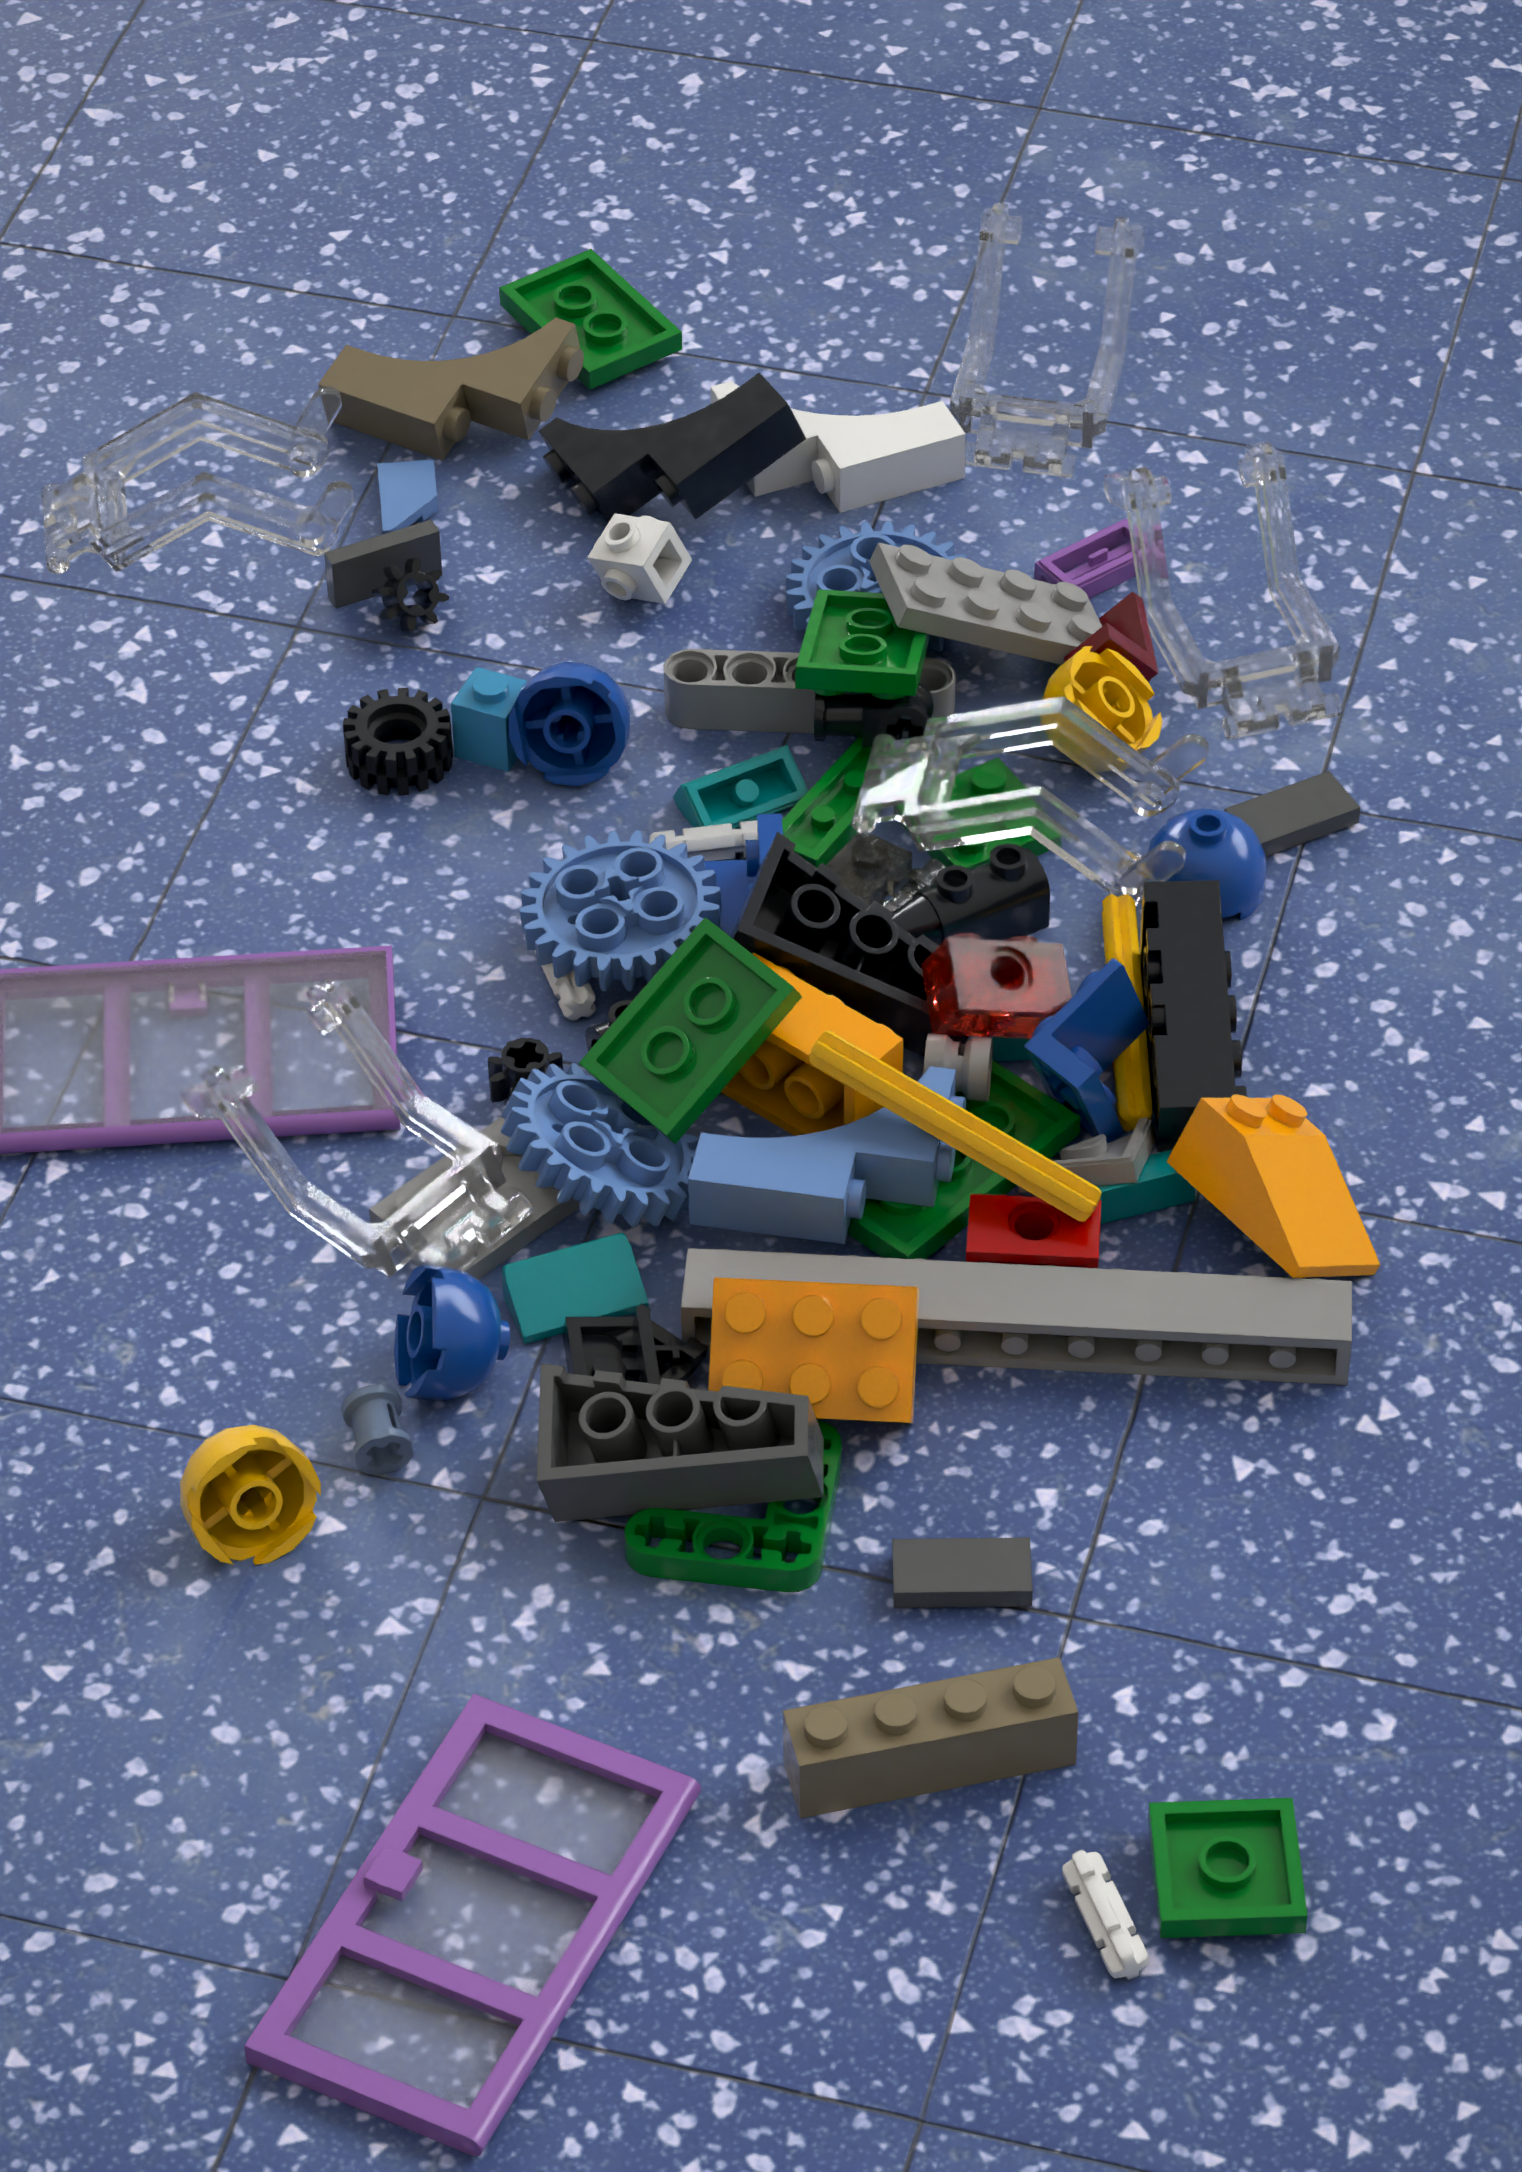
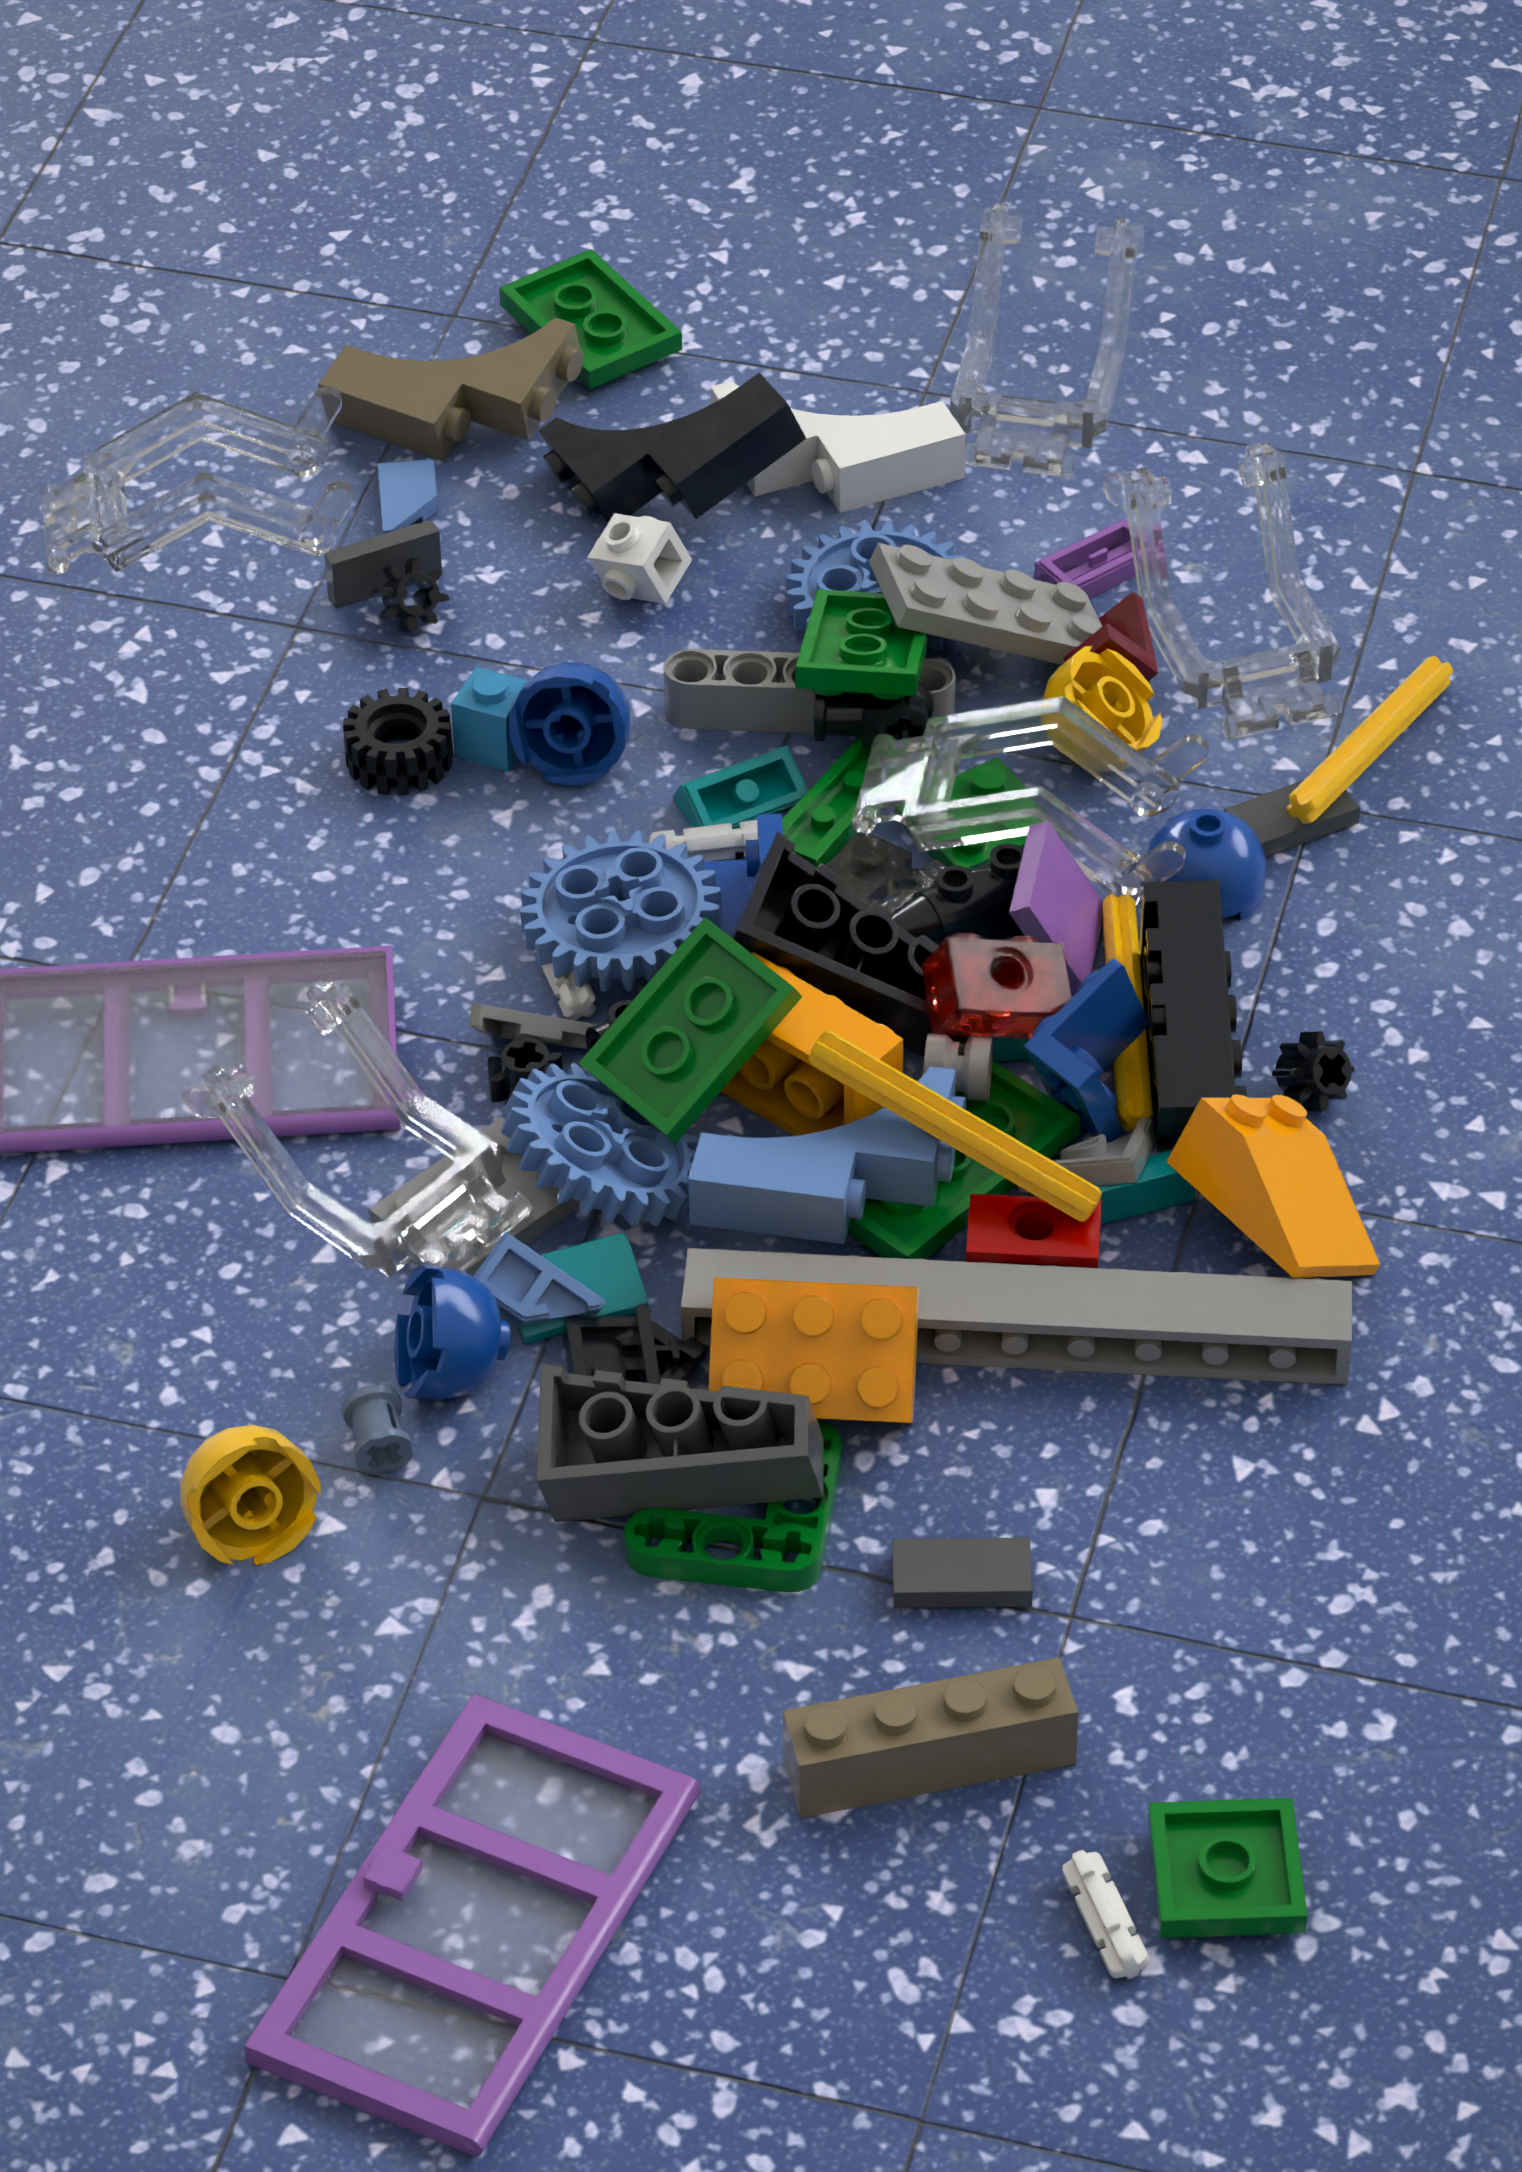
none -> light grey tile [469,1003,595,1049]
none -> medium blue tile [474,1231,606,1327]
none -> medium lavender tile [1009,821,1103,997]
none -> black gear [1272,1031,1355,1111]
none -> yellow axle [1286,656,1453,824]

